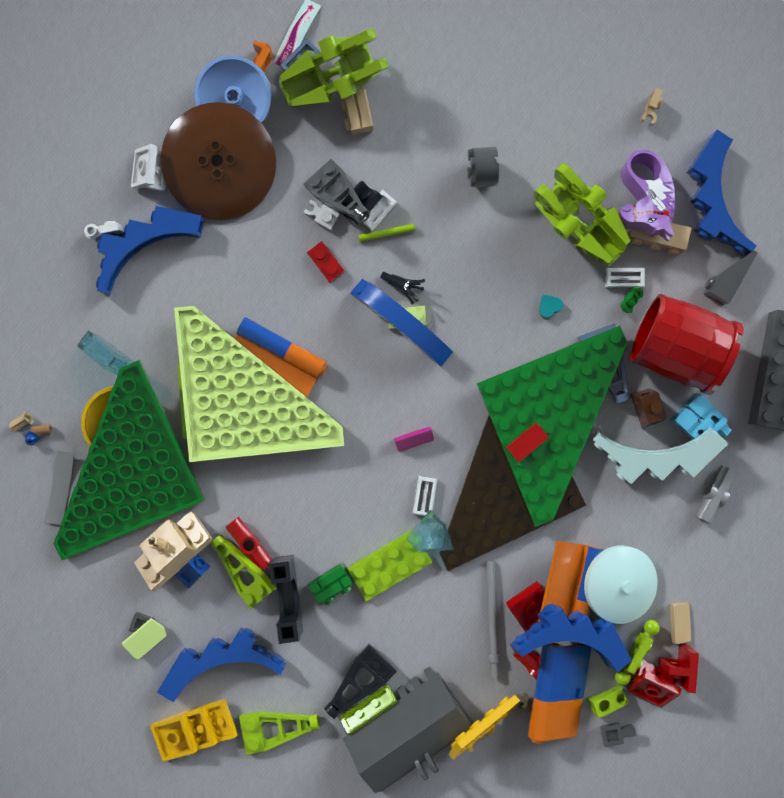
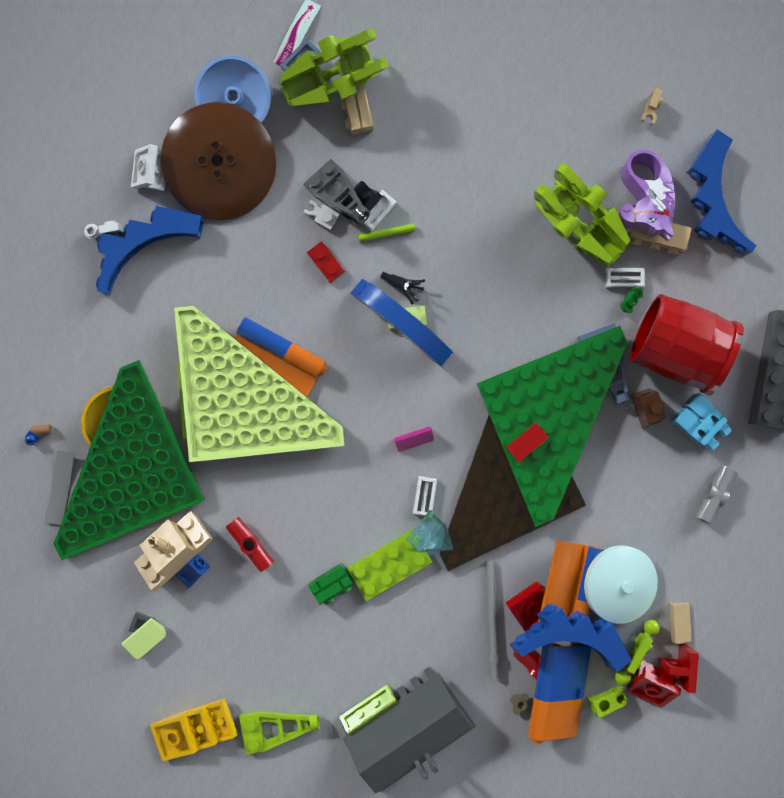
tan piece [9,411,33,432] -> none
clear light blue slope [77,330,135,375] -> none
blue arch [157,627,287,702] -> none
lime plate [209,534,276,610] -> none
orange bracket [253,40,274,73] -> none
black arch [269,555,303,644] -> none
black plate [324,643,397,719] -> none
yellow plate [449,695,520,760] -> none
dark grey brick [467,147,499,188] -> none
teal tile [539,294,563,318] -> none
light aqua arch [593,427,728,484] -> none
dark grey plate [600,722,636,747] -> none
dark grey slope [704,251,758,305] -> none

